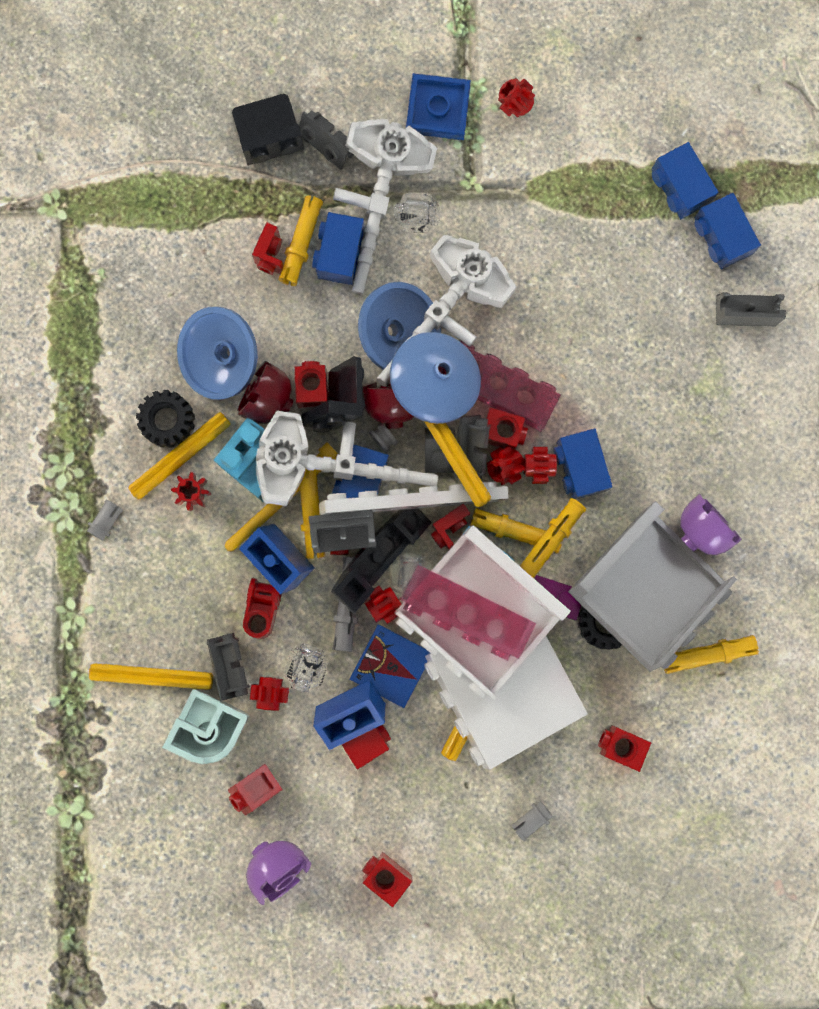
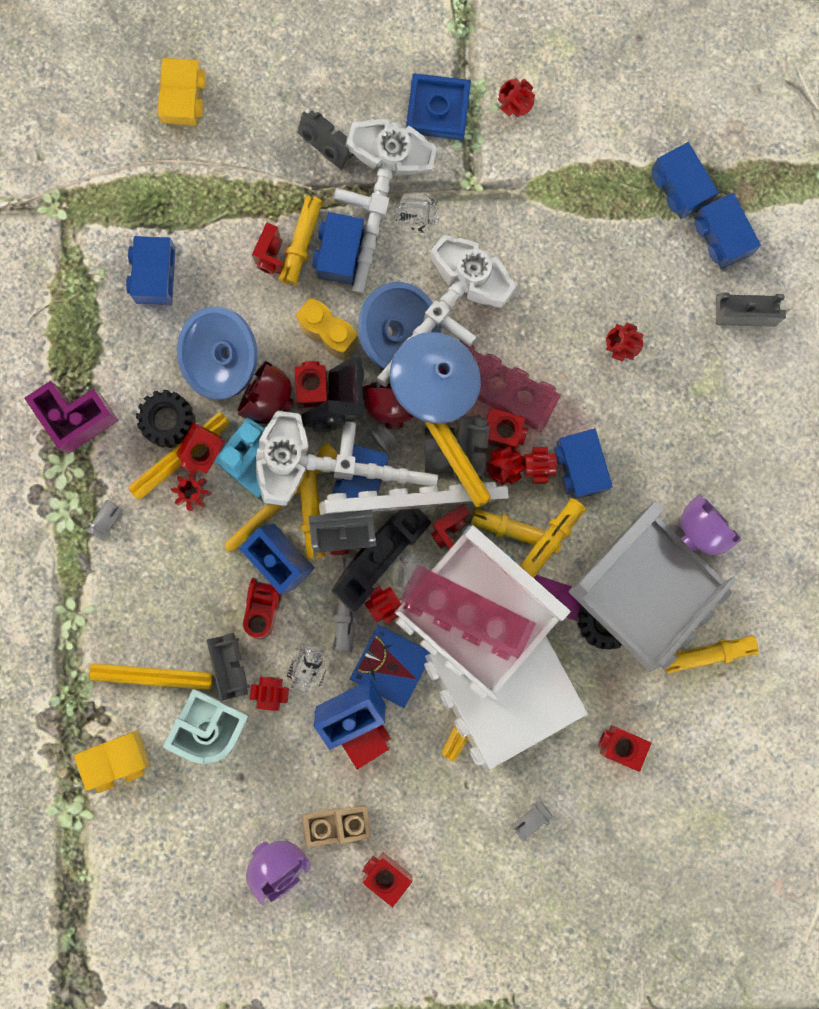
red bracket [228,764,283,815] -> none
black bracket [232,94,304,165] -> none
none -> magenta brick [24,381,119,454]
none -> yellow brick [73,730,151,793]
none -> blue brick [126,236,176,305]
none -> yellow brick [158,58,206,126]
none -> red brick [176,422,225,474]
none -> yellow brick [296,298,359,361]
none -> tan slope [301,805,371,848]
none -> red gear [606,322,644,362]

